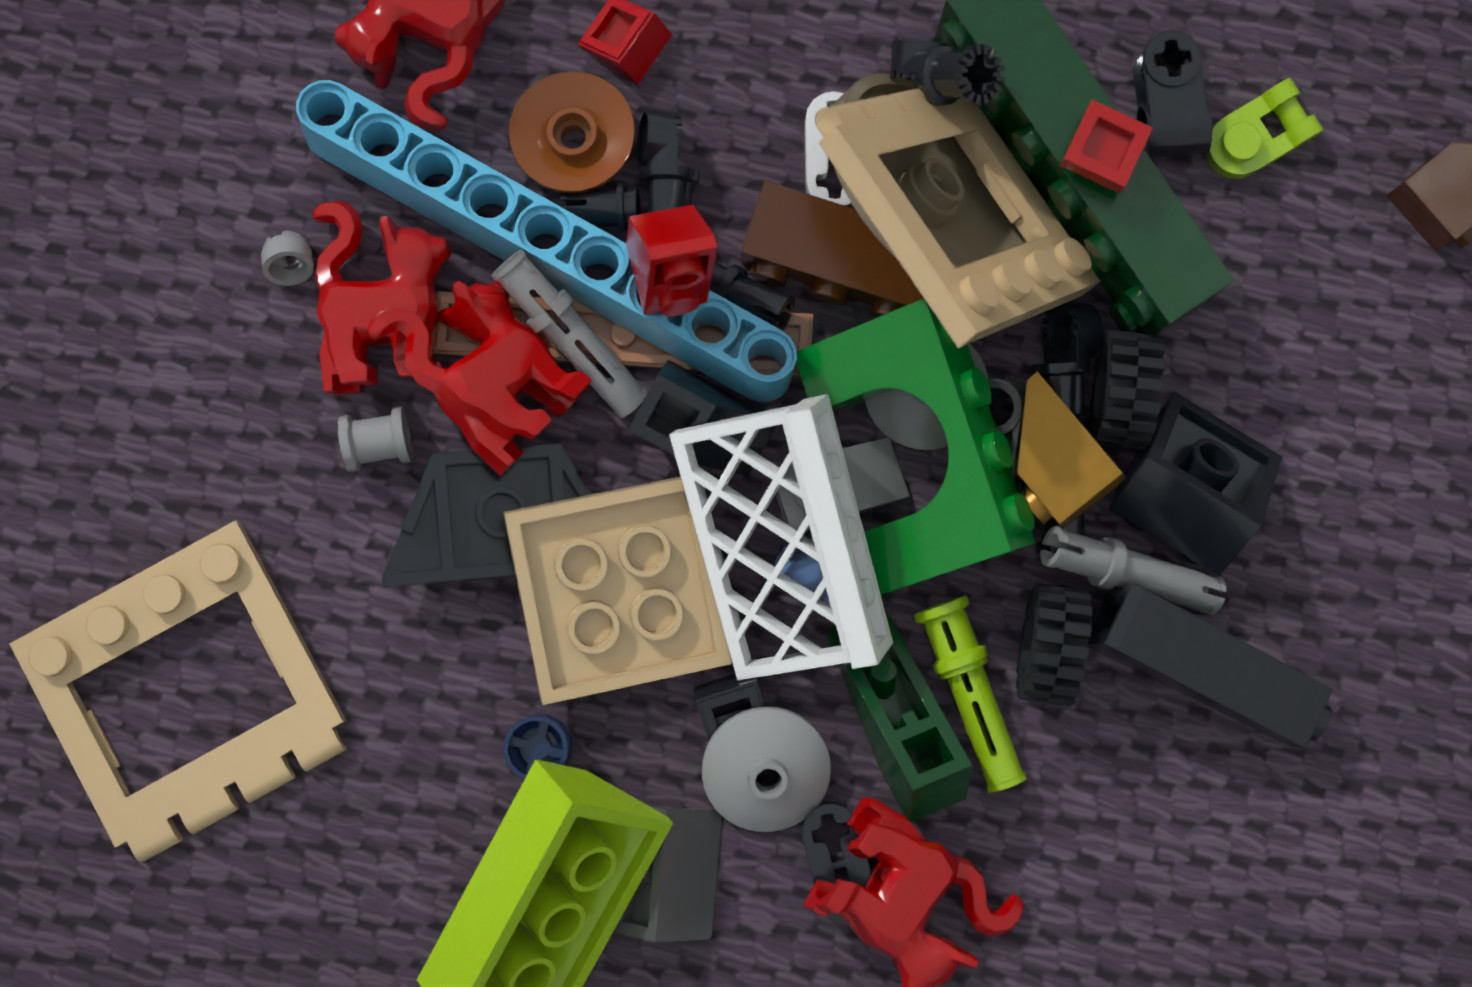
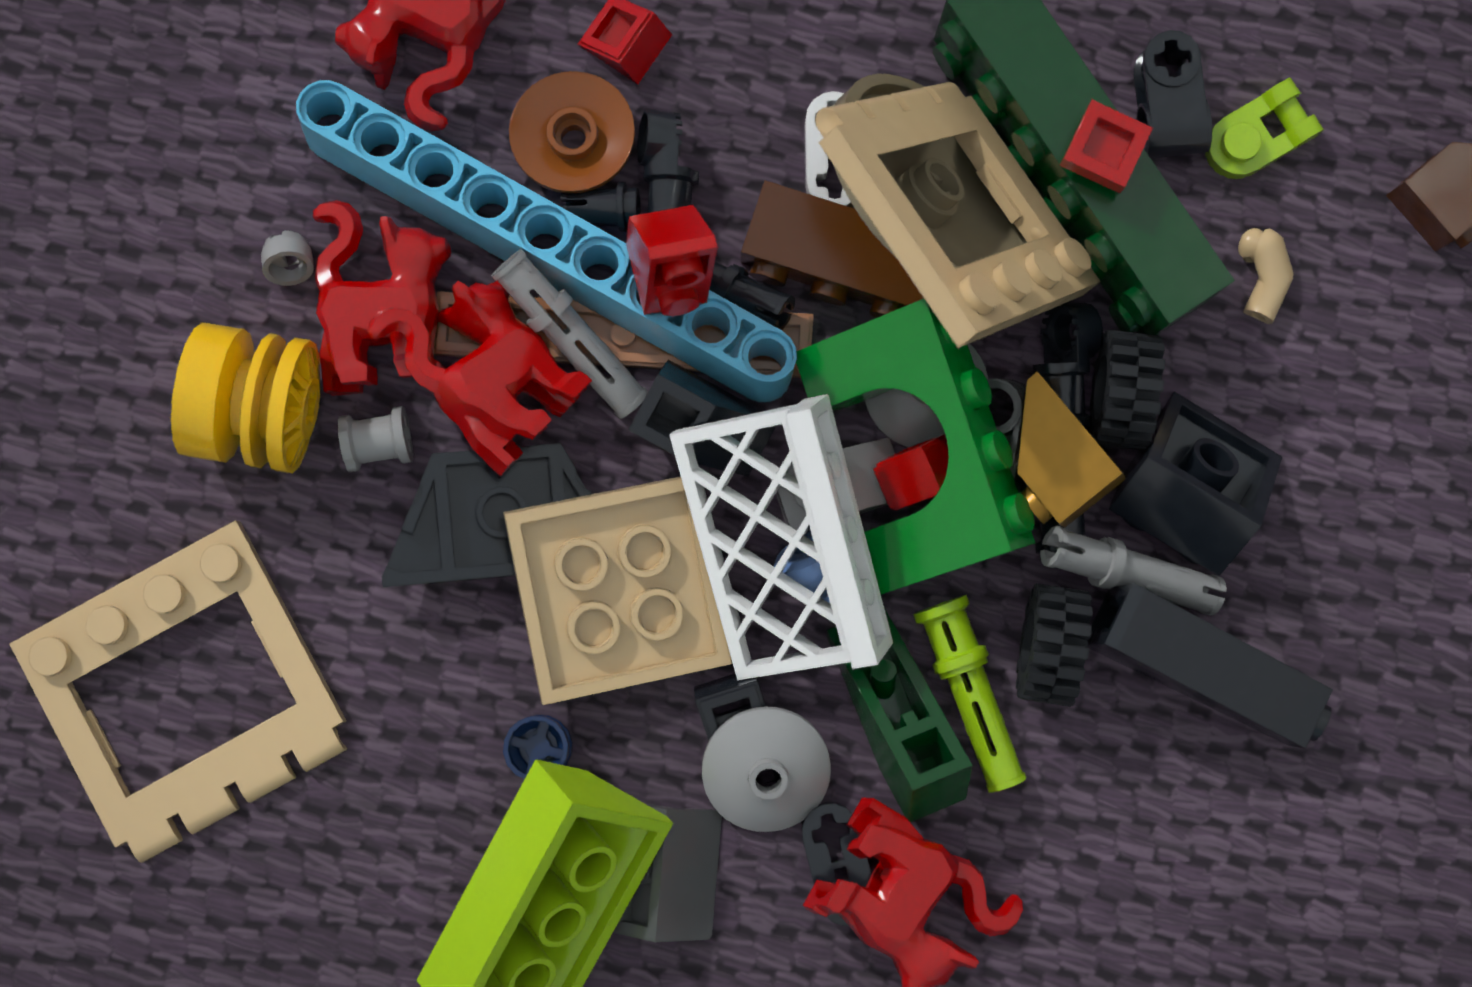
black connector [890,41,1005,106] -> none
none -> yellow wheel [171,322,320,474]
none -> red slope [873,433,949,510]
none -> tan arm [1238,228,1293,324]

